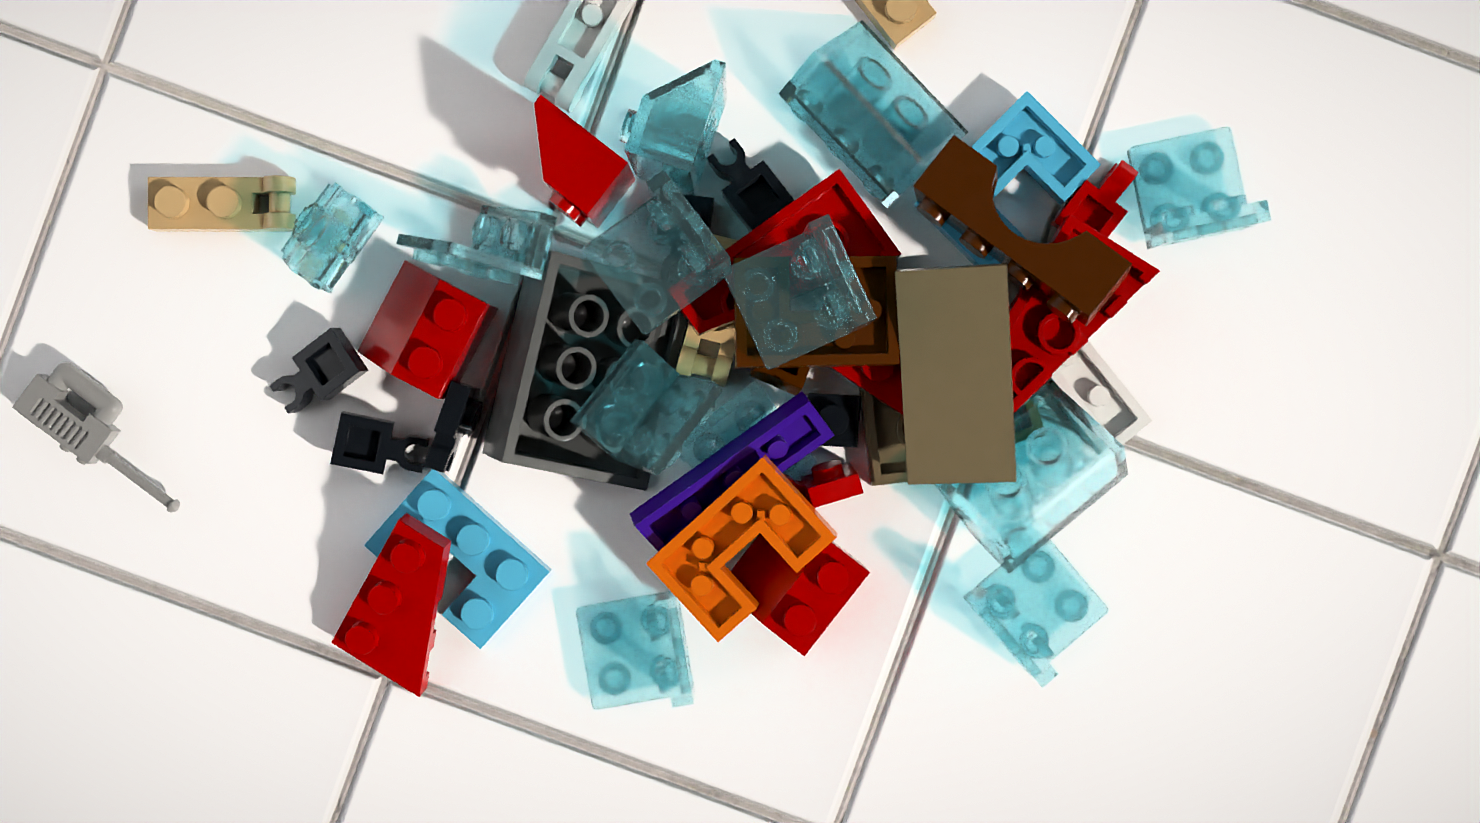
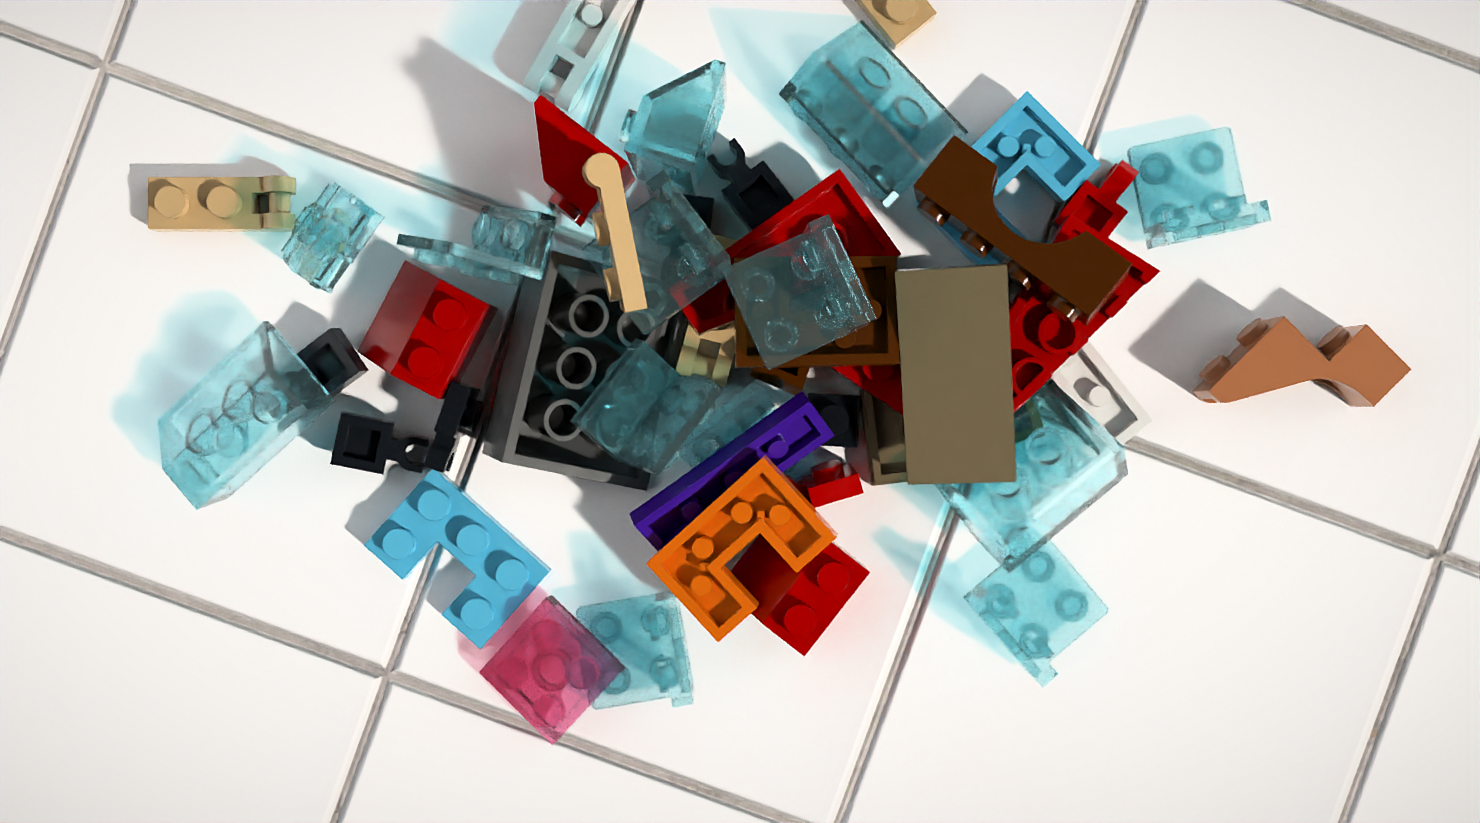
light grey piece [12,362,180,513] -> none
red wing [331,513,451,697] -> none
none -> clear light blue slope [158,321,336,510]
none -> clear pink plate [479,595,626,746]
none -> tan plate [582,153,648,313]
none -> nougat arch [1192,316,1412,407]

